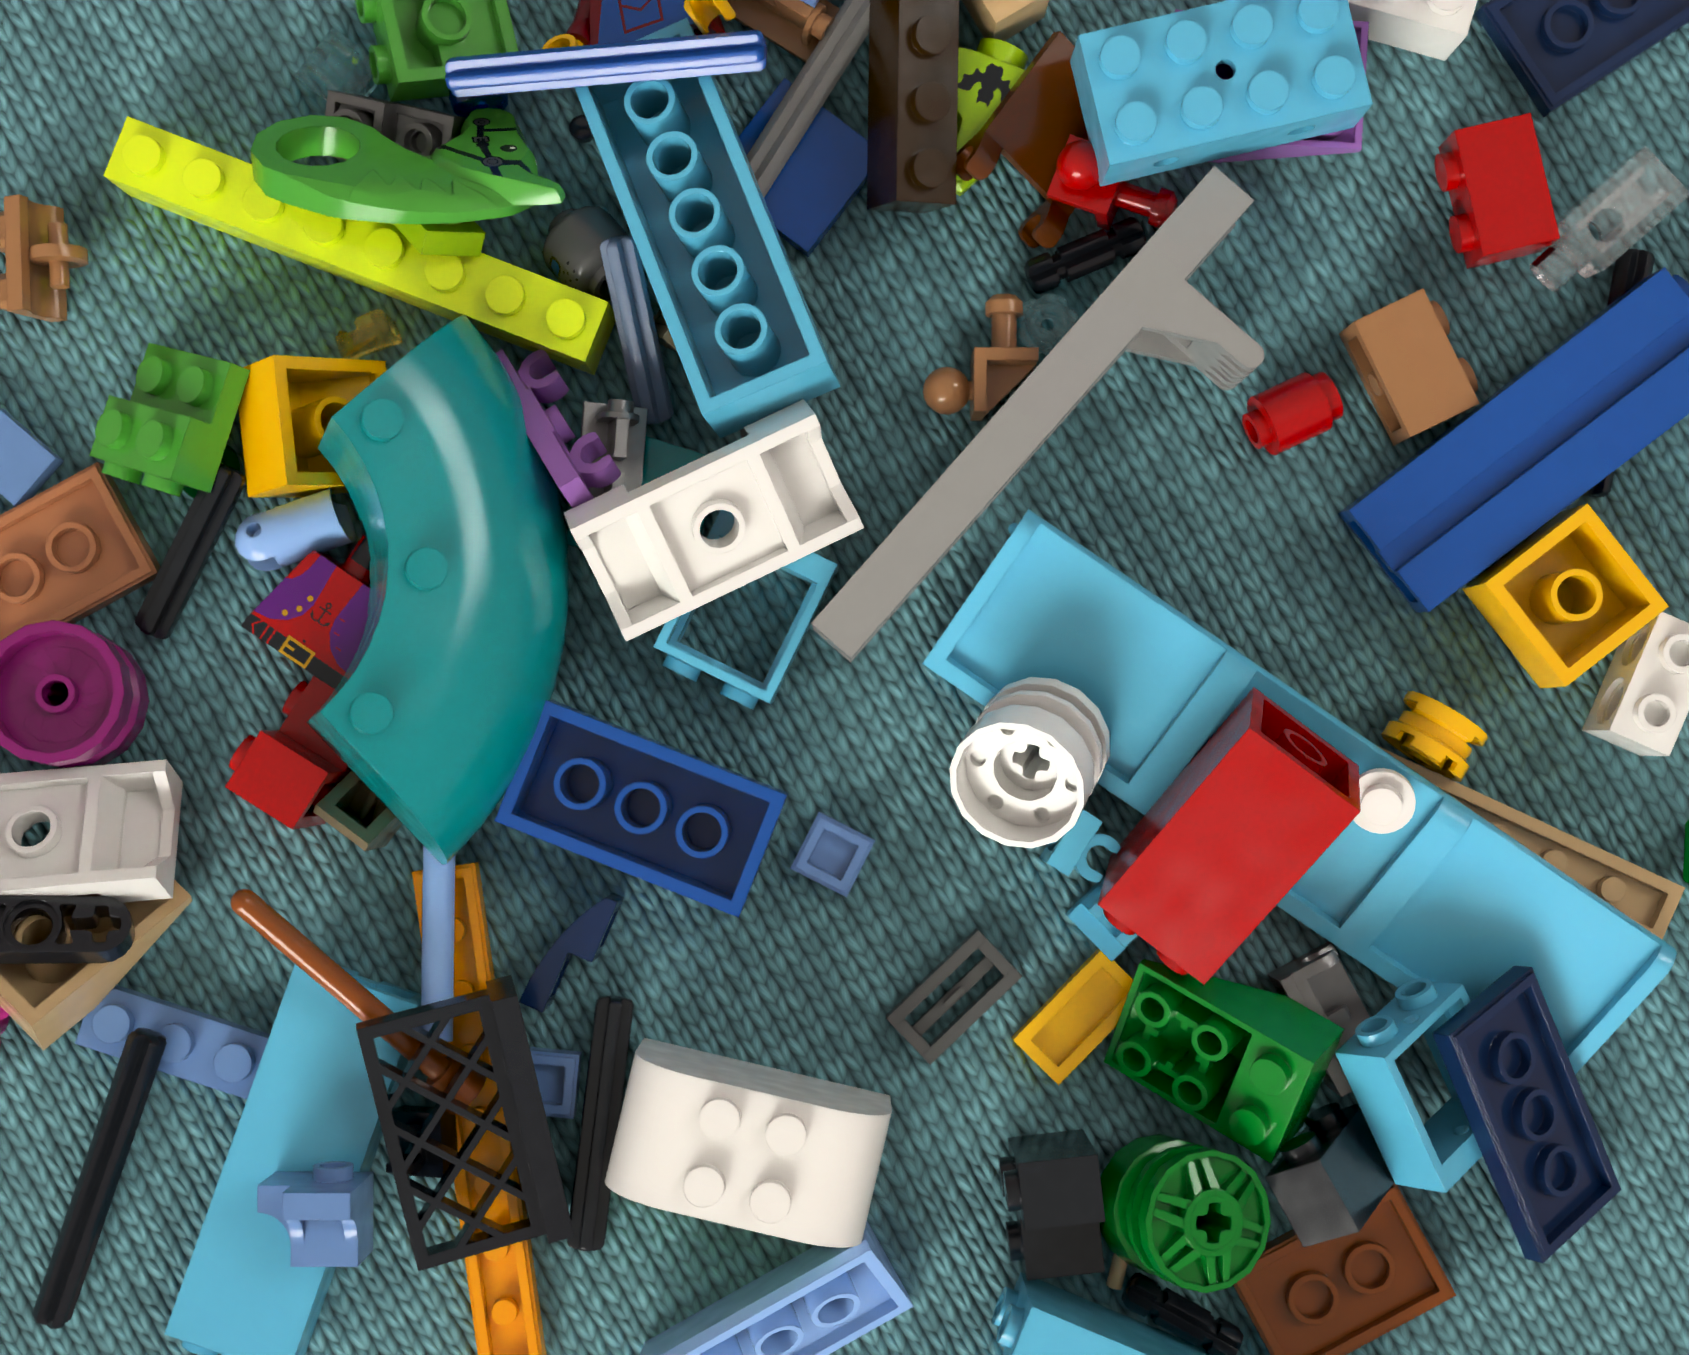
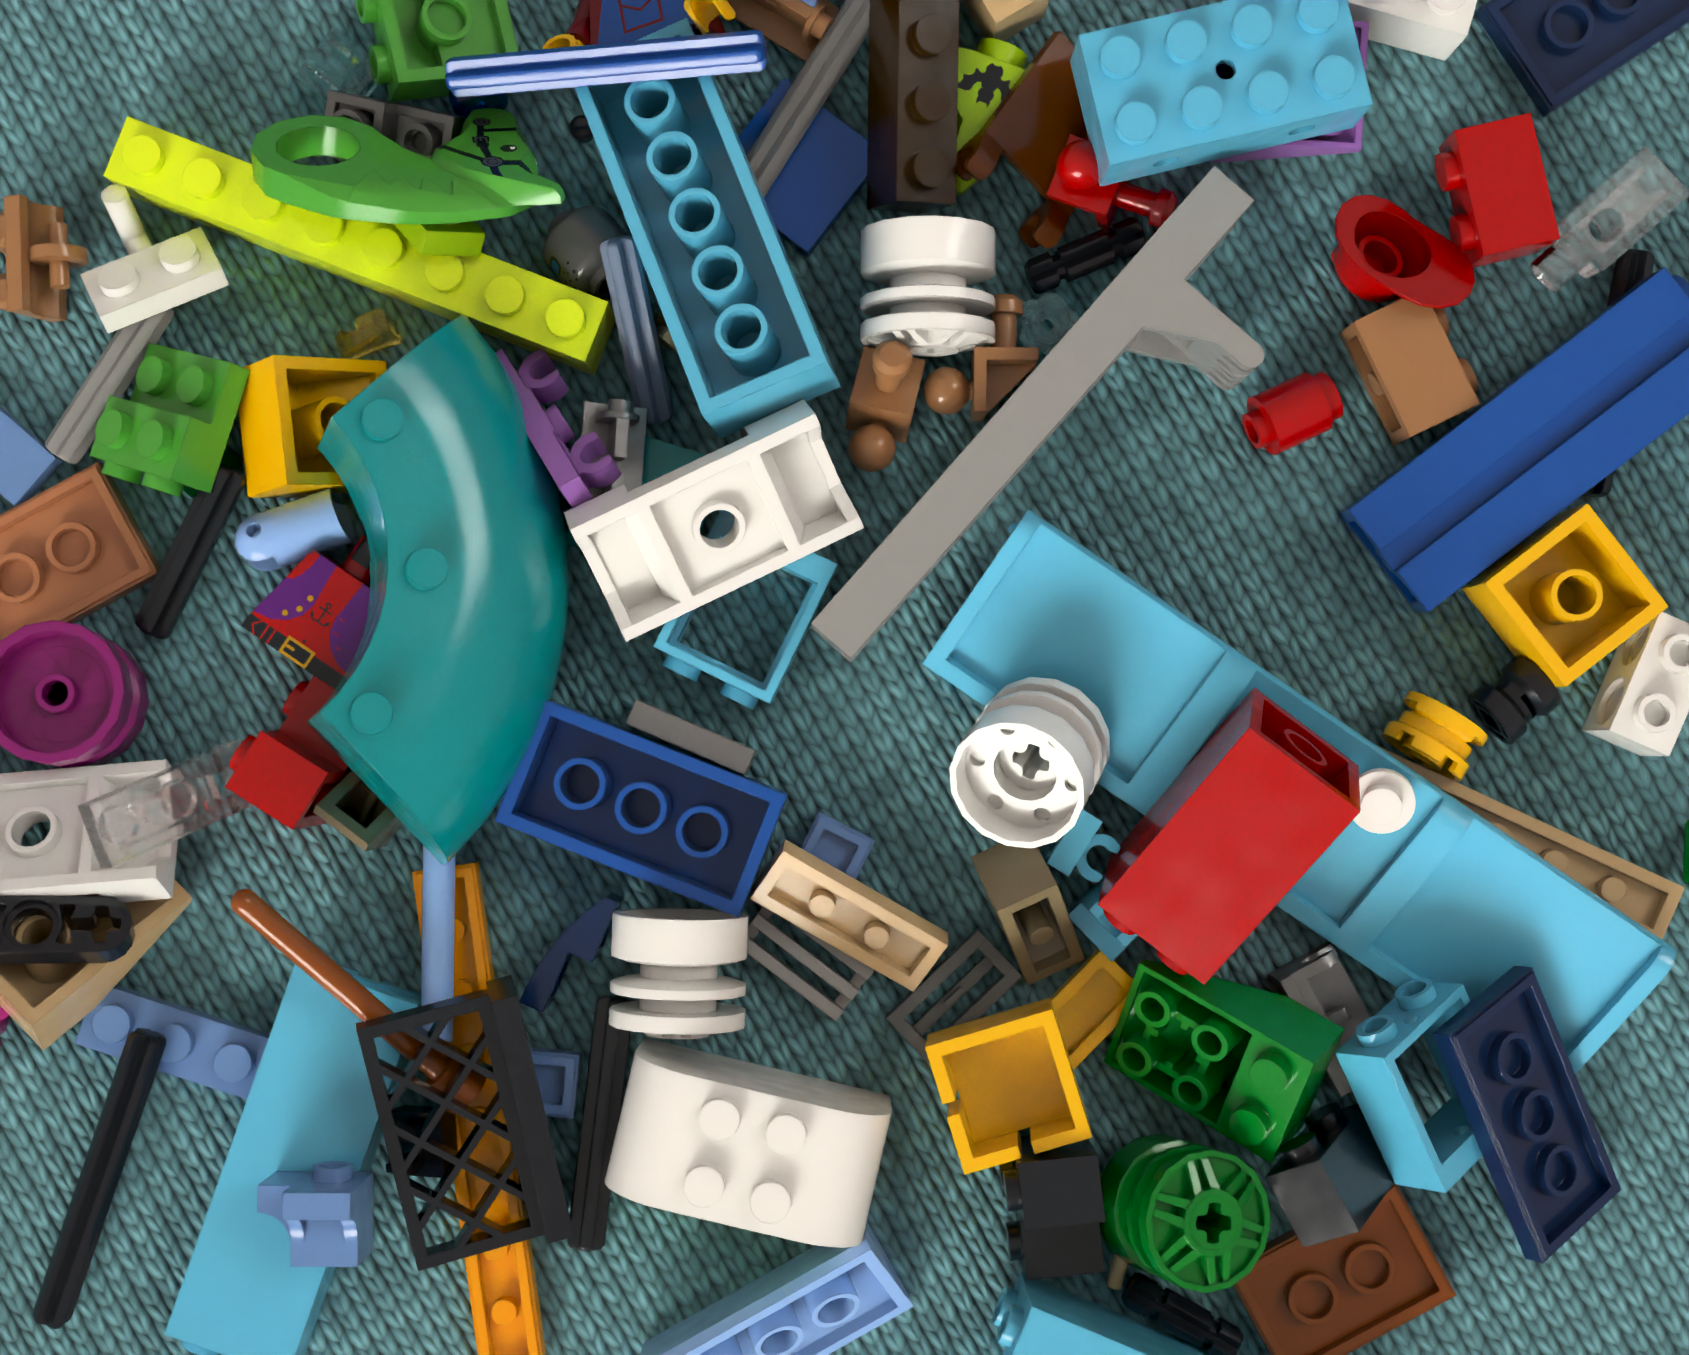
none -> light grey axle [45,309,174,464]
none -> clear plate [78,739,254,868]
none -> white plate [80,184,229,334]
none -> white wheel [609,908,749,1039]
none -> light grey tile [626,700,757,775]
none -> light grey tile [747,907,875,1021]
none -> tan plate [750,839,948,992]
none -> medium nougat piece [845,340,926,472]
none -> white wheel [860,215,996,357]
none -> yellow piece [925,997,1092,1175]
none -> dark tan slope [971,843,1085,985]
none -> red piece [1331,195,1475,309]
none -> black wheel [1467,656,1561,745]

